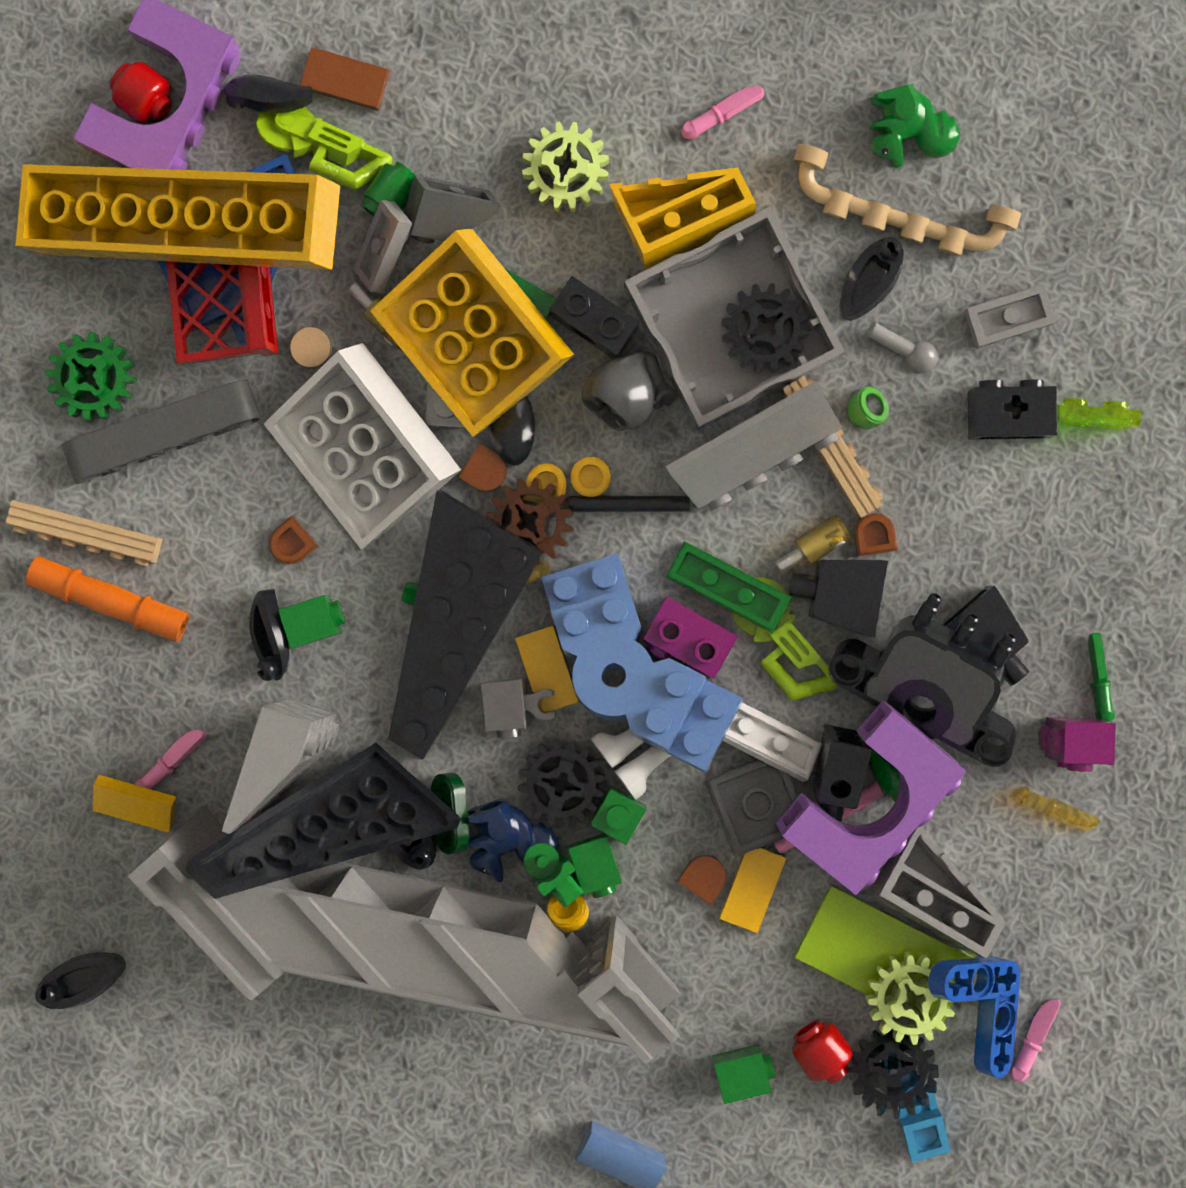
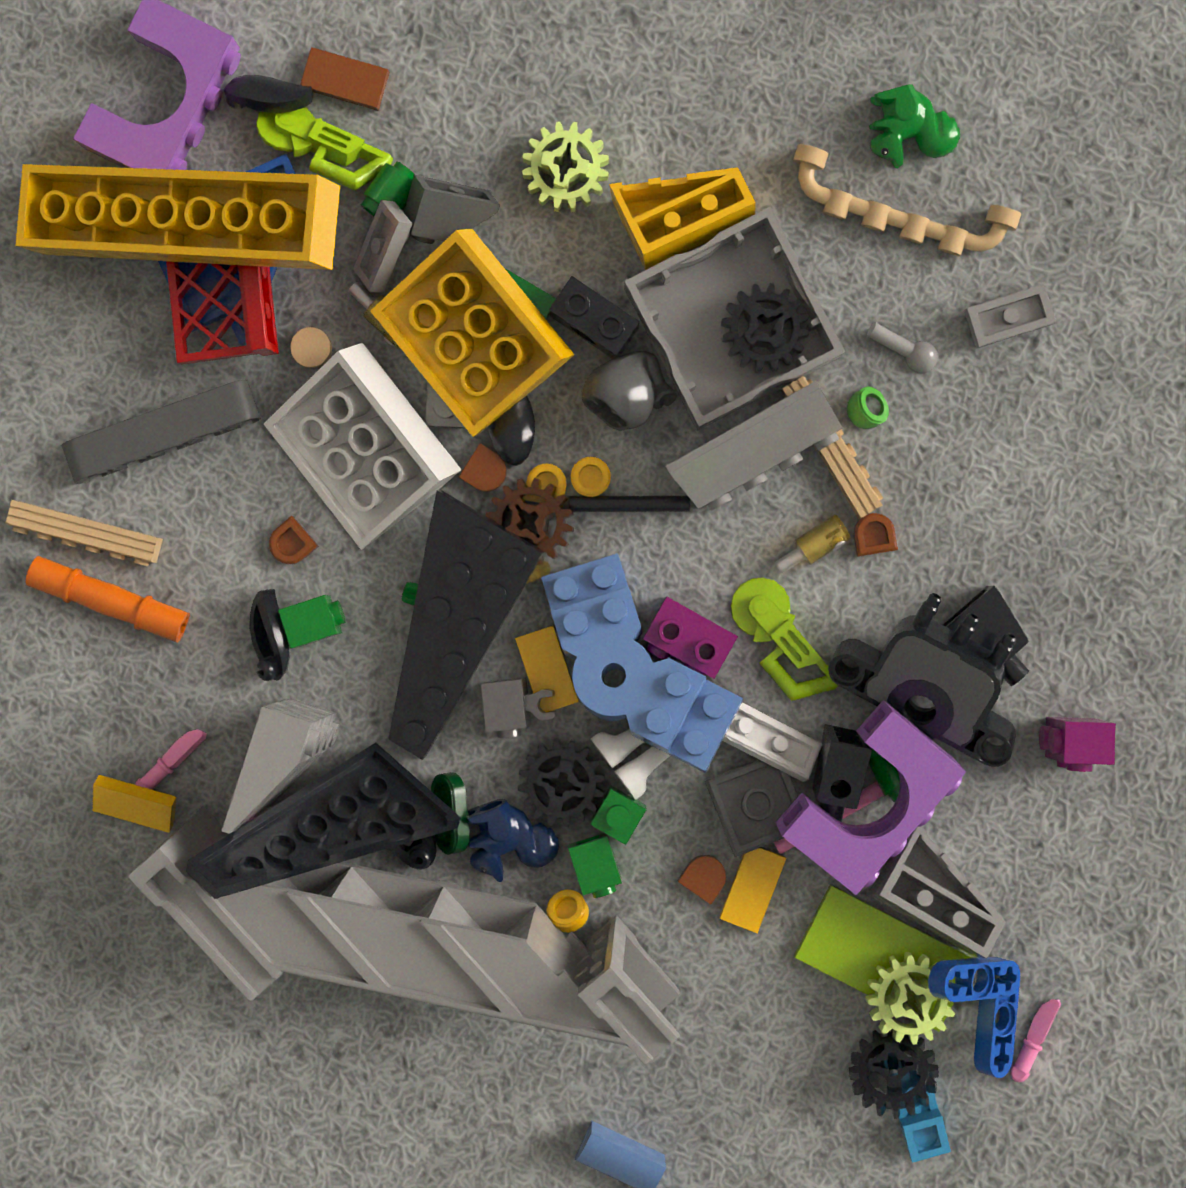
black arm [35,952,126,1009] -> none
green gear [45,332,137,421] -> none
red head [110,62,173,123] -> none
green hips [523,842,584,908] -> none
green tile [665,541,792,633] -> none
bright pink piece [681,86,764,140] -> none
green brick [712,1044,776,1104] -> none
black torso [788,560,888,637] -> none
red head [792,1019,853,1084] -> none
black arm [839,237,904,321] -> none
black brick [968,379,1057,440] -> none
clear yellow piece [1012,787,1101,831] -> none
clear neon green plate [1057,398,1142,430] -> none
green piece [1088,632,1115,722] -> none

